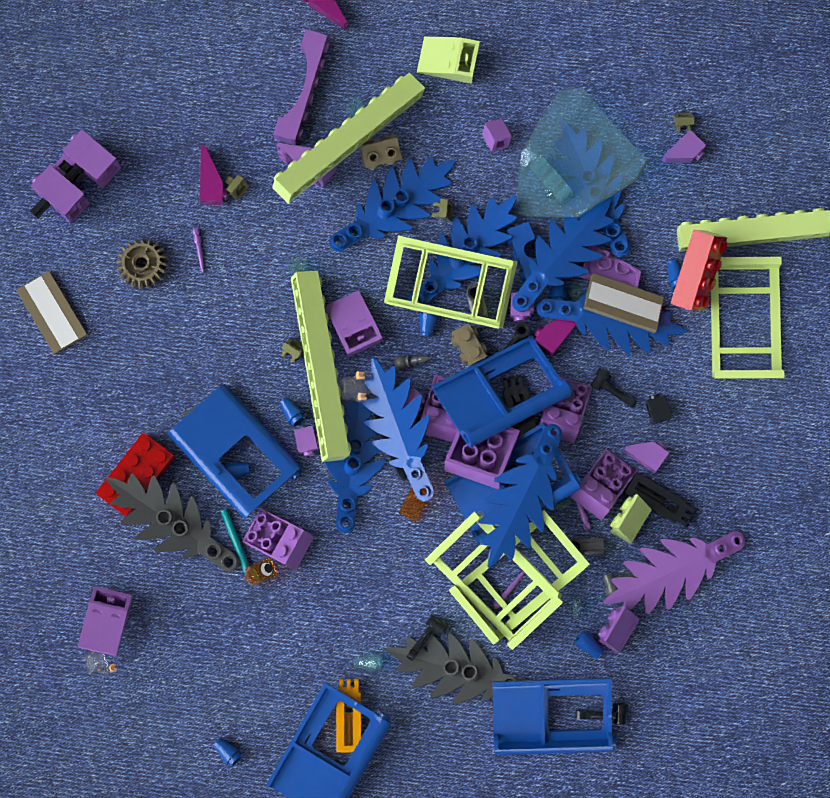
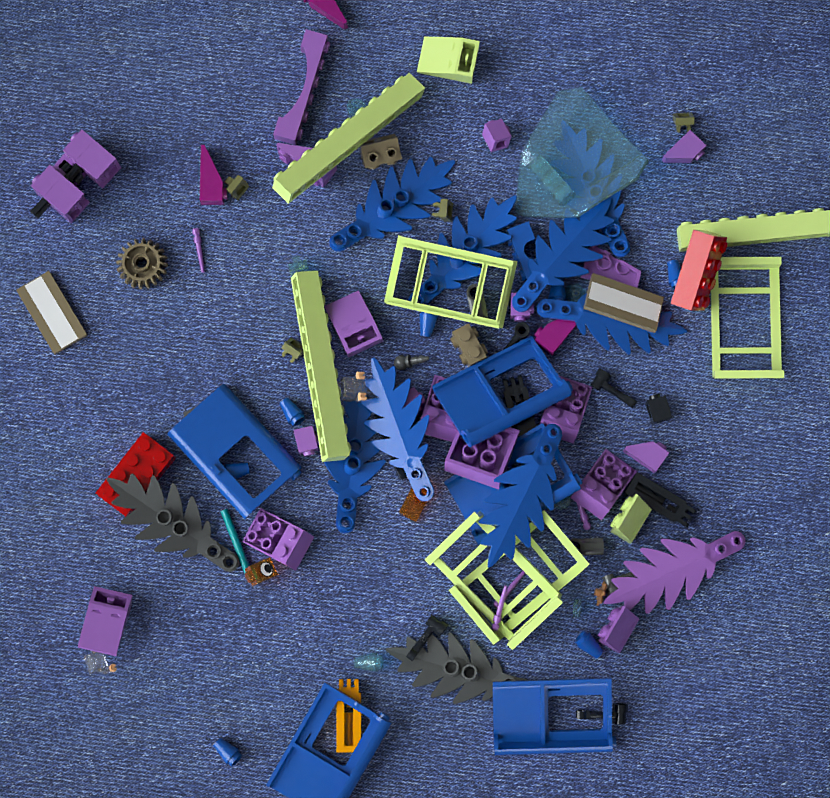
none -> medium lavender piece [491,585,508,631]
none -> medium nougat plant [594,581,607,606]

